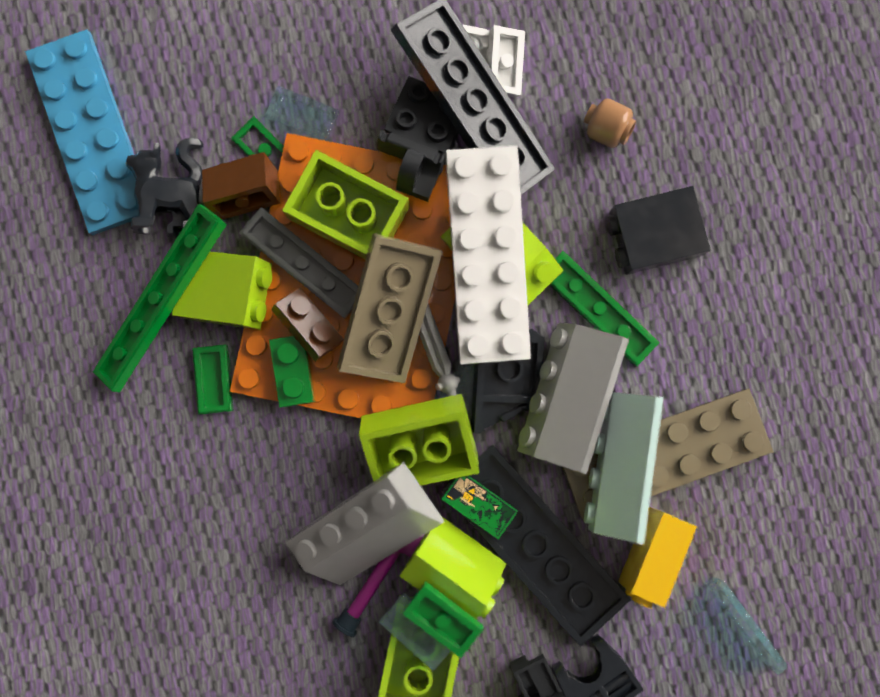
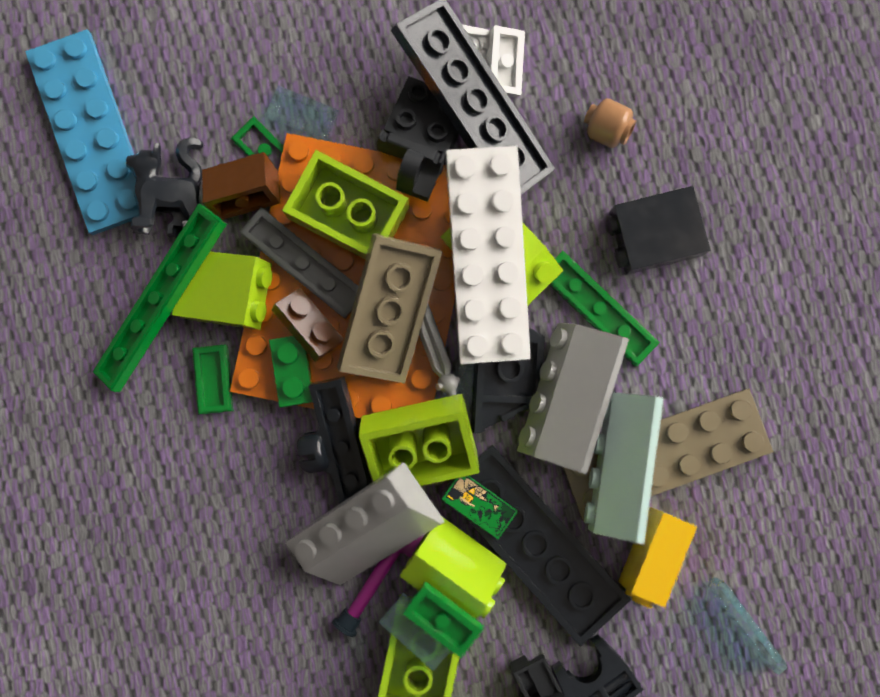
none -> black plate [297,376,372,504]

